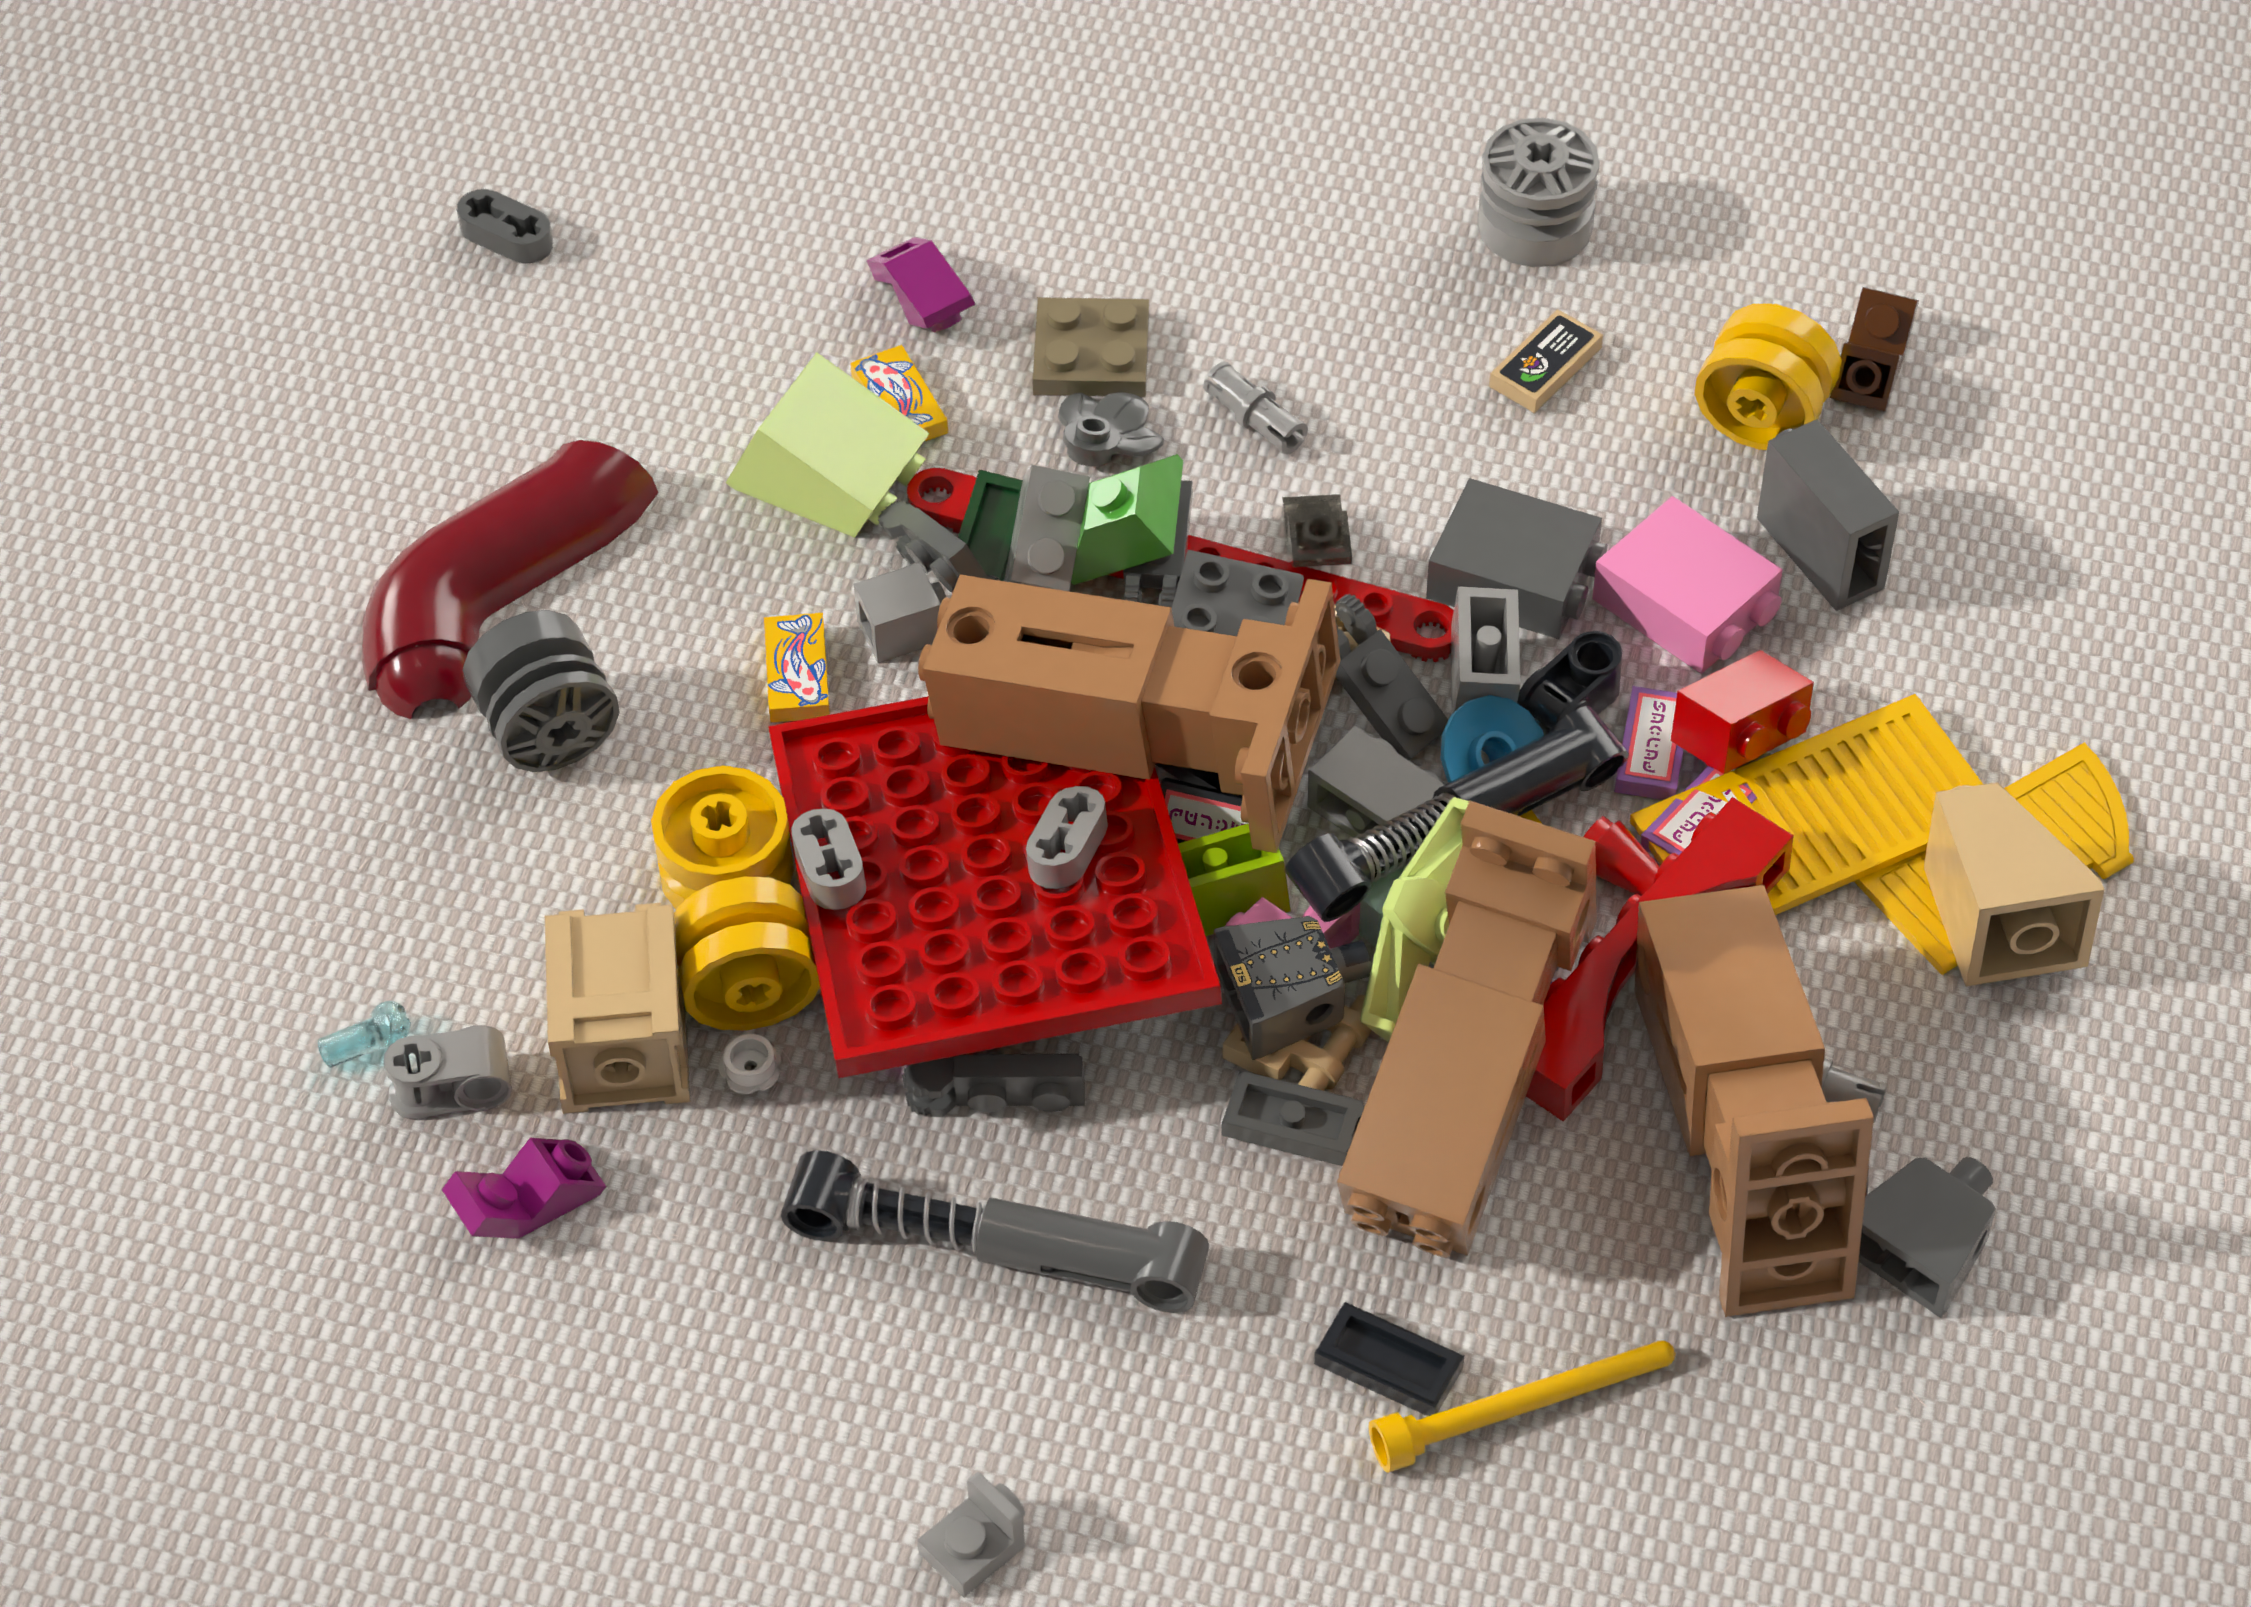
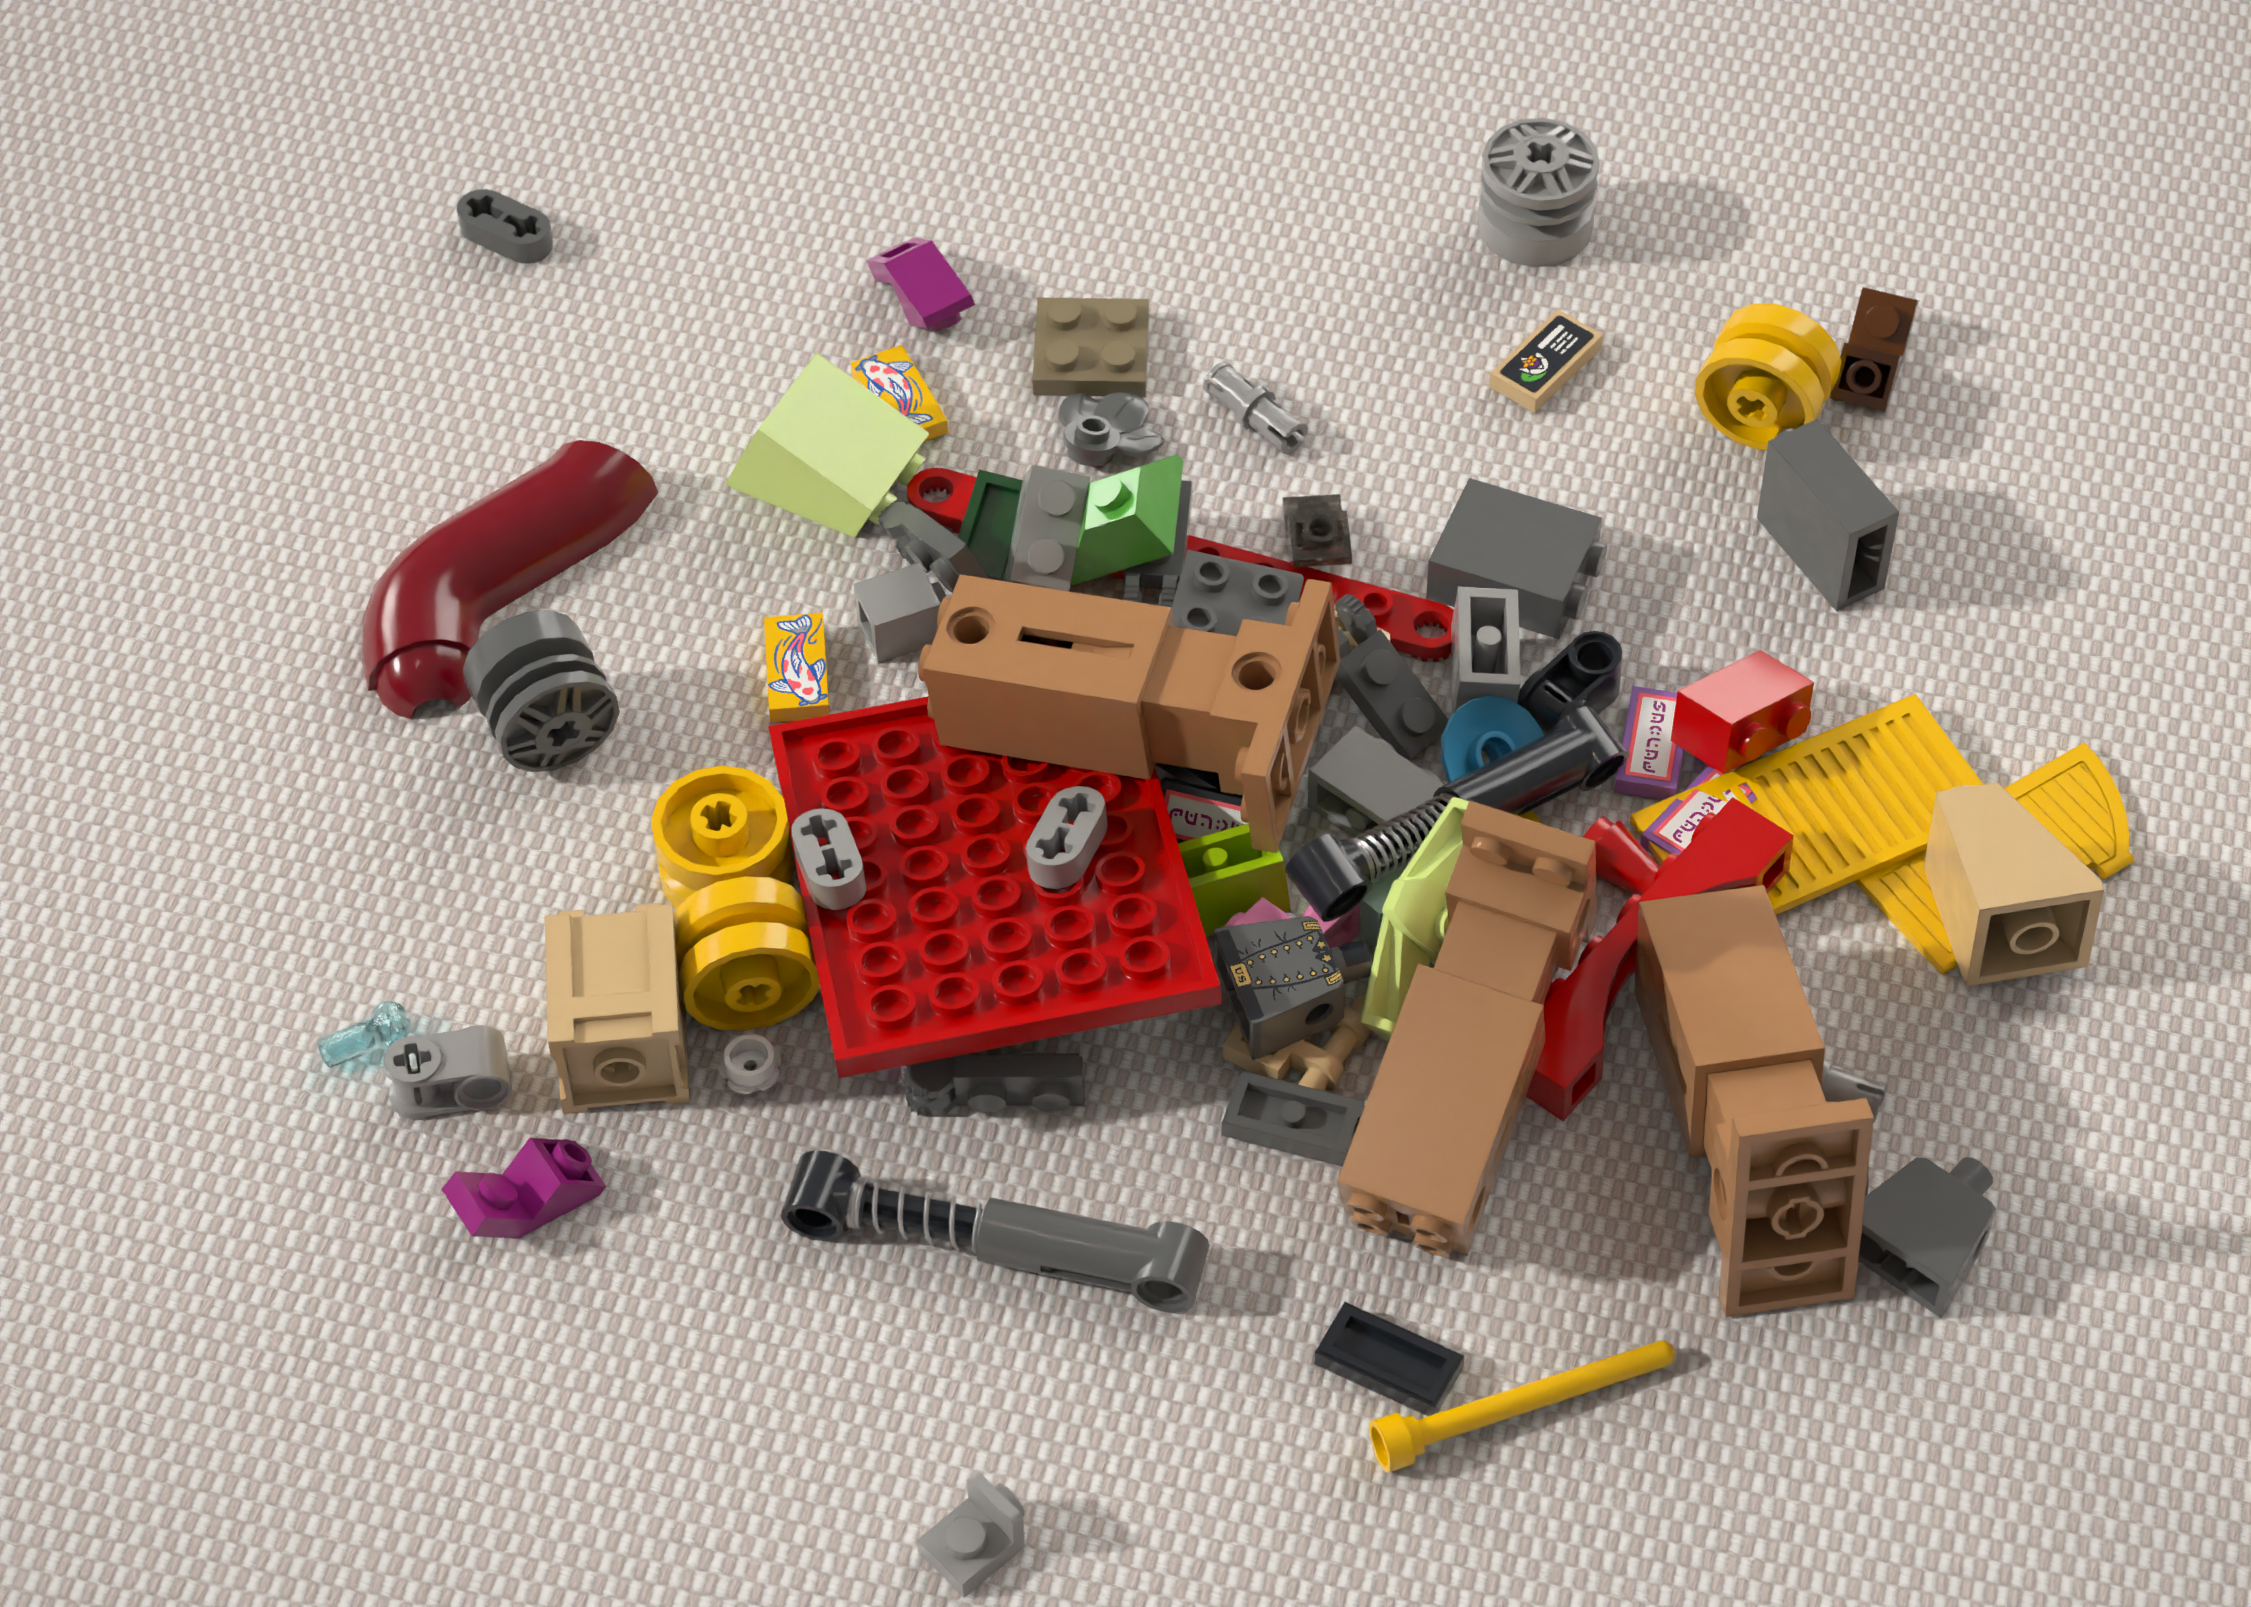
bright pink brick [1592,496,1783,674] -> none

